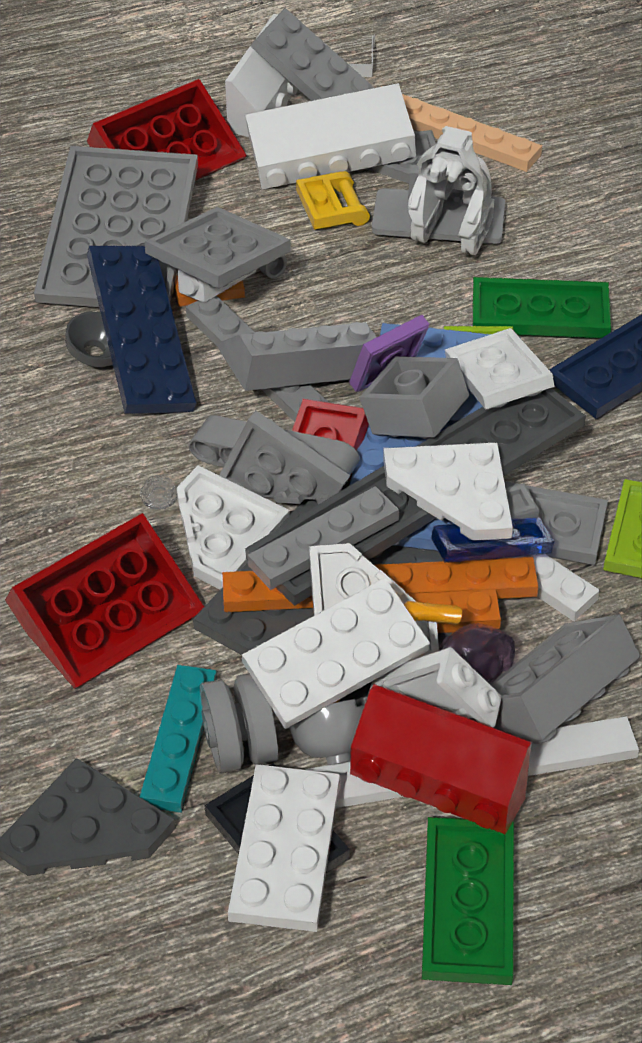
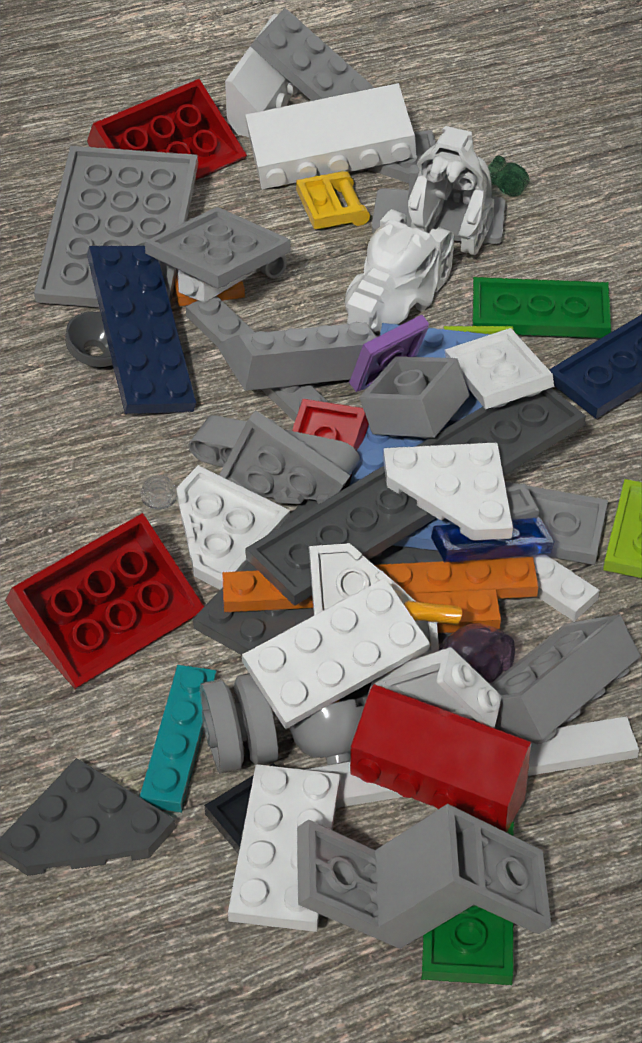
light grey plate [247,486,399,590] -> none
white piece [349,35,375,77] -> none
light nougat plate [381,86,542,172] -> none
none -> light grey bracket [297,804,551,949]
none -> white animal [345,209,454,335]
none -> clear green plate [487,155,530,196]

